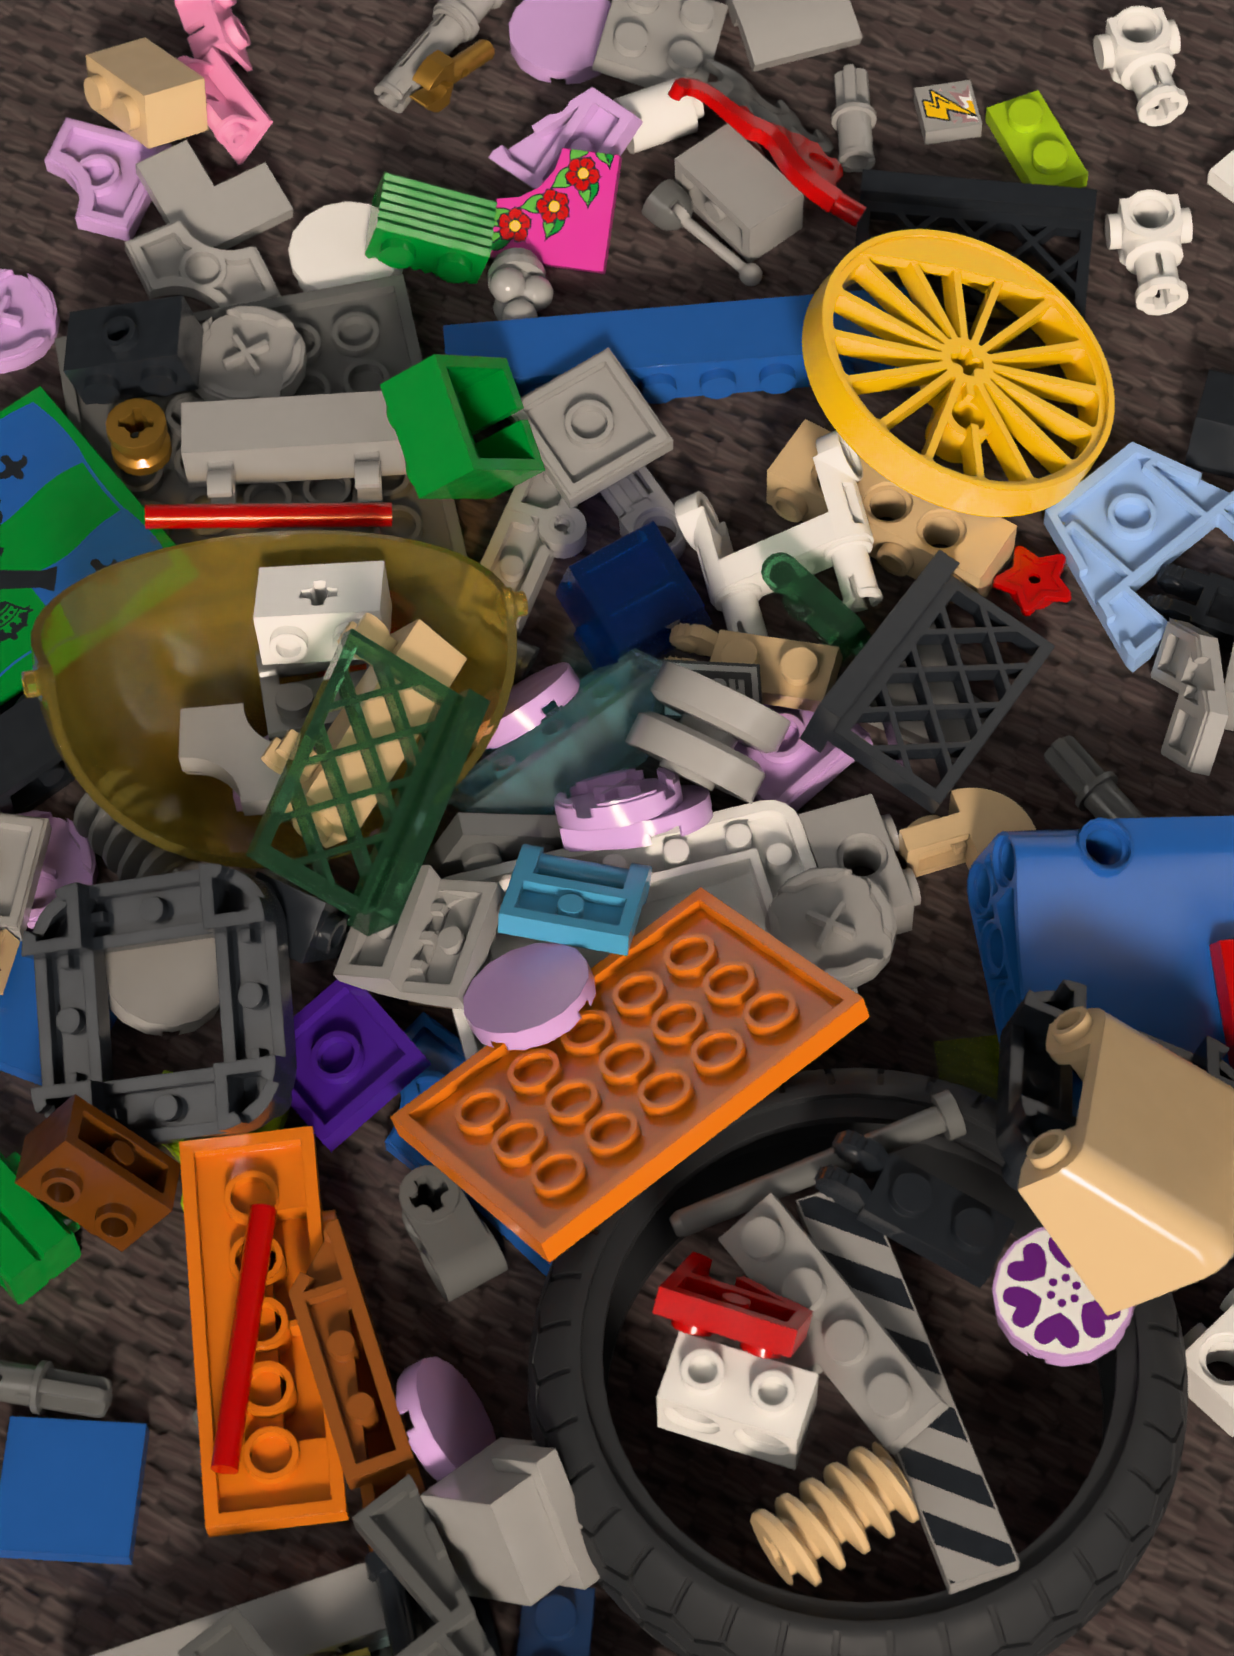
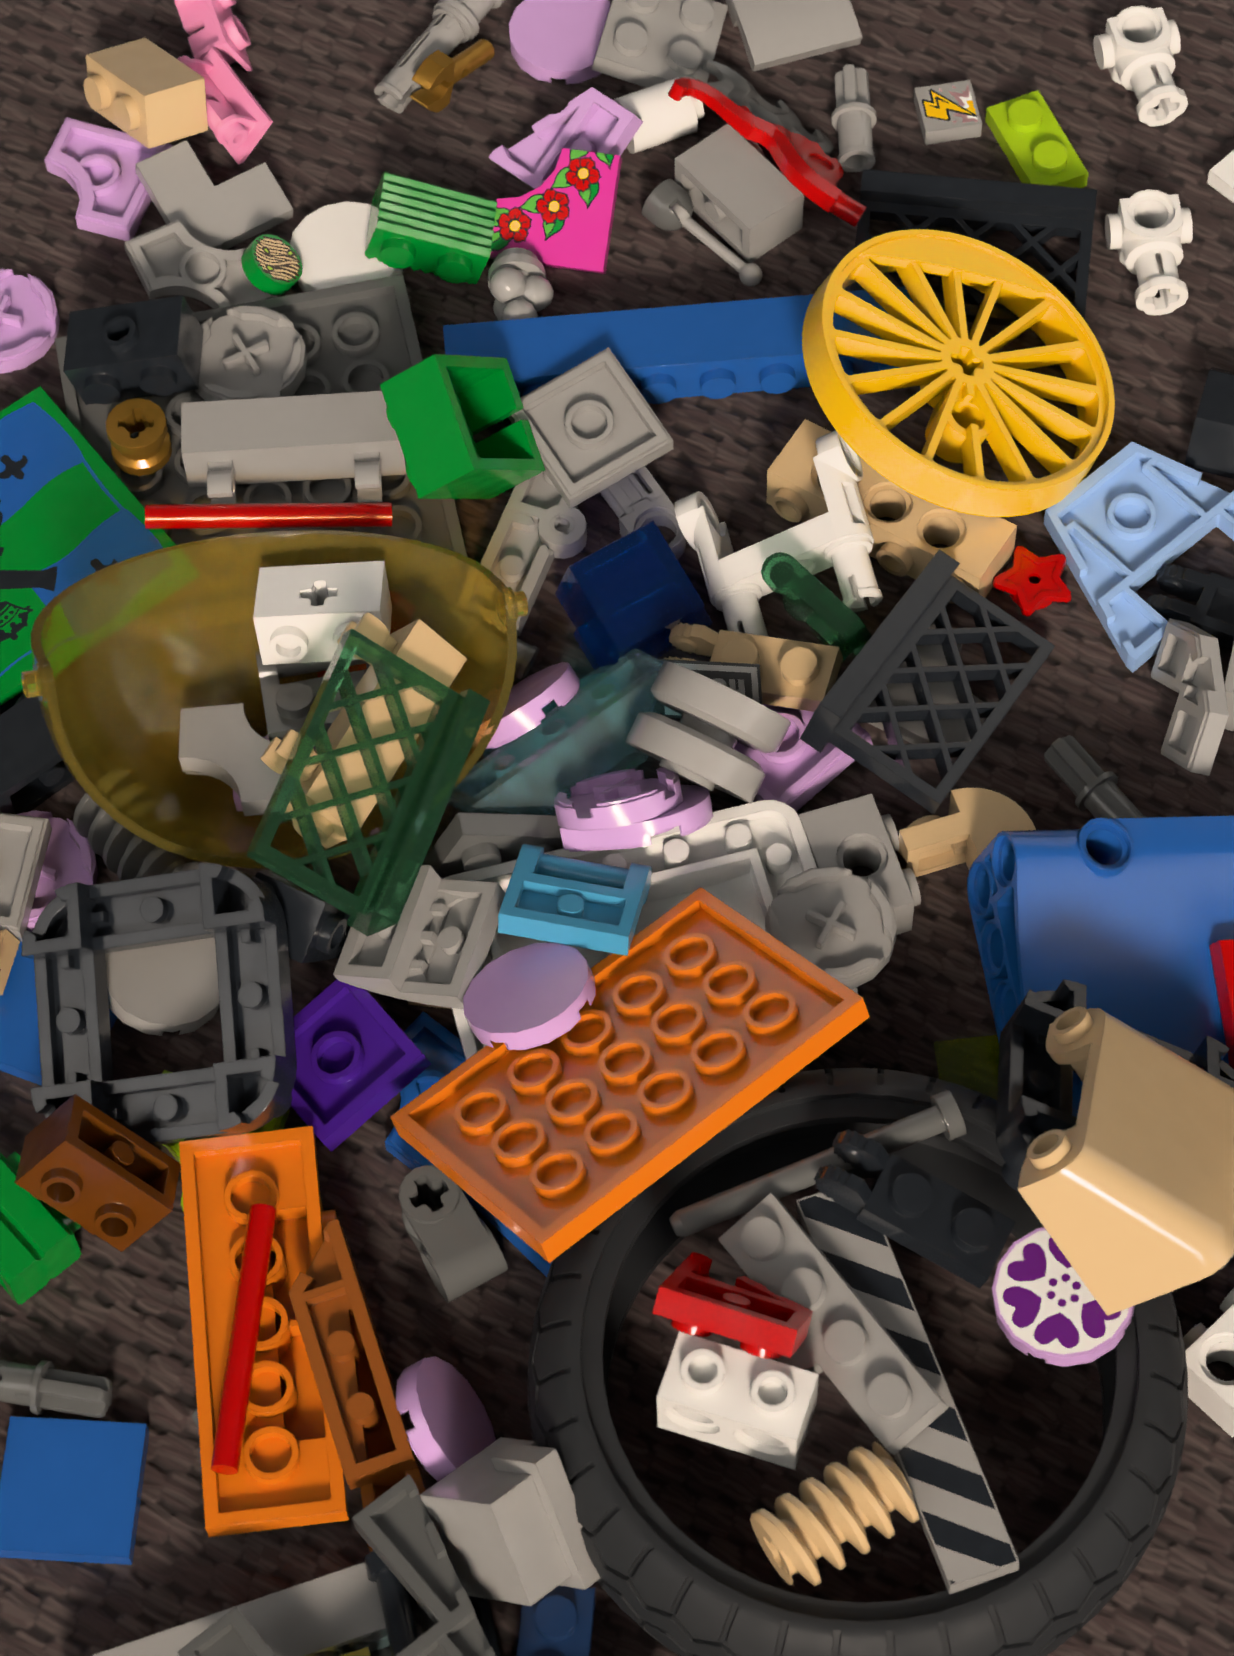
none -> tile [241,234,302,295]

